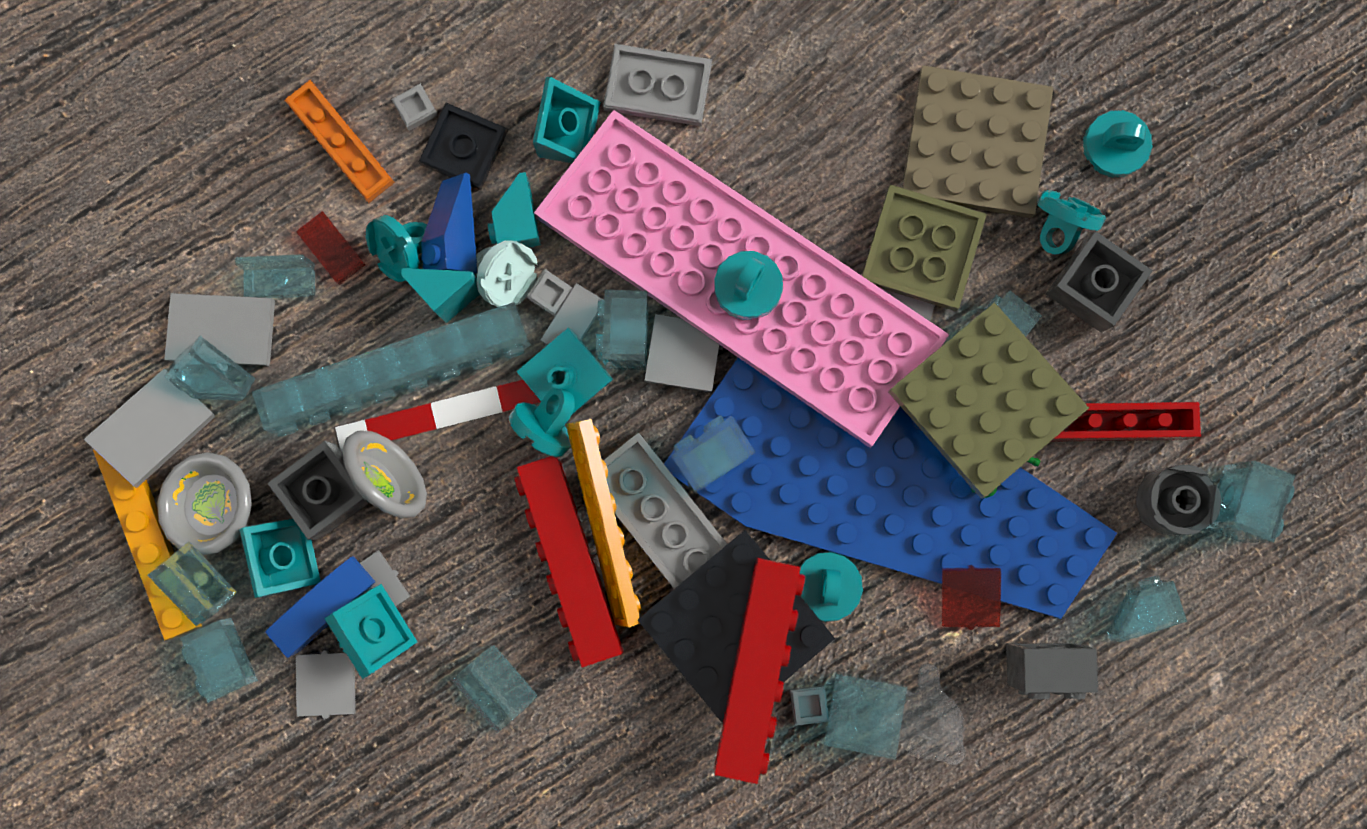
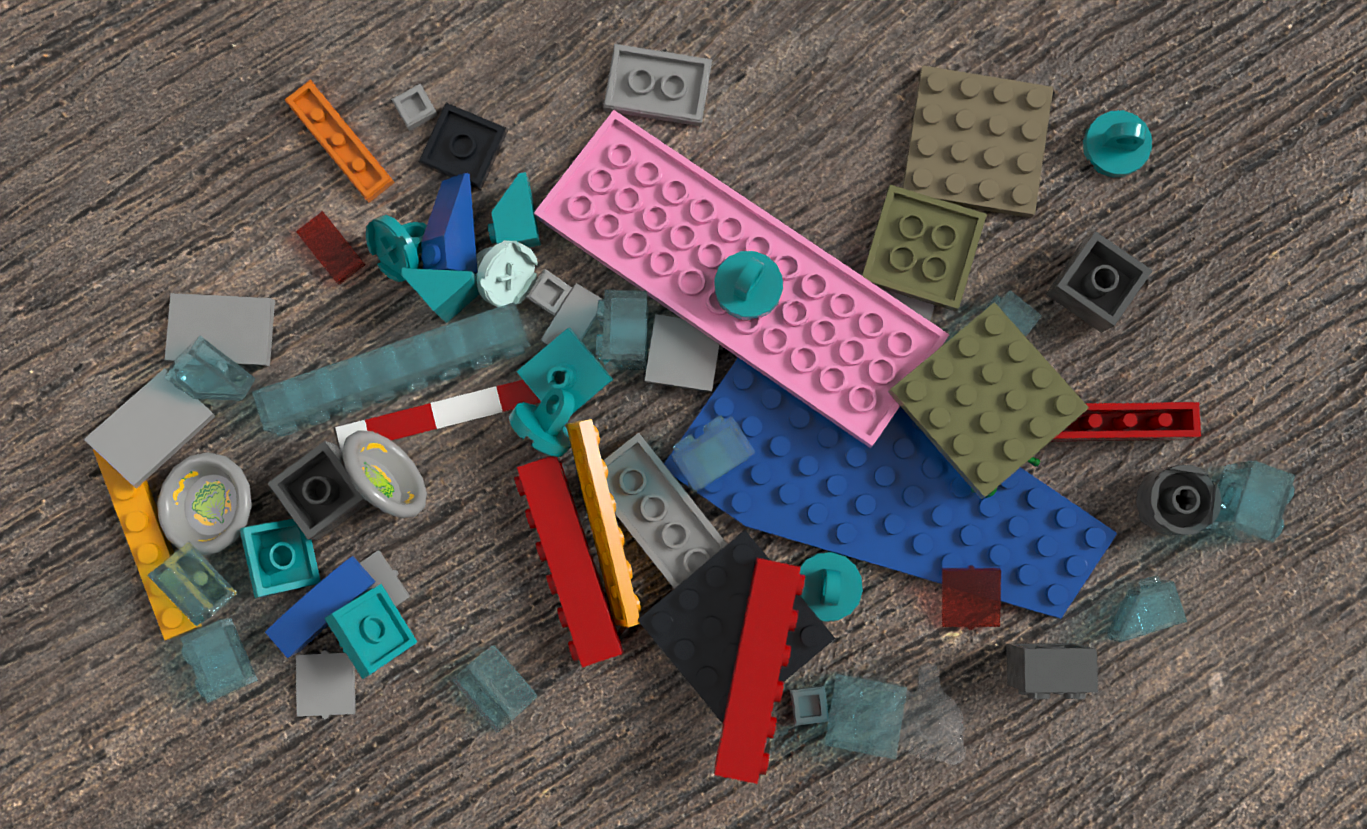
clear light blue panel [235,255,315,298] -> none
teal slope [533,77,600,163] -> none
teal tile [1037,190,1106,255] -> none

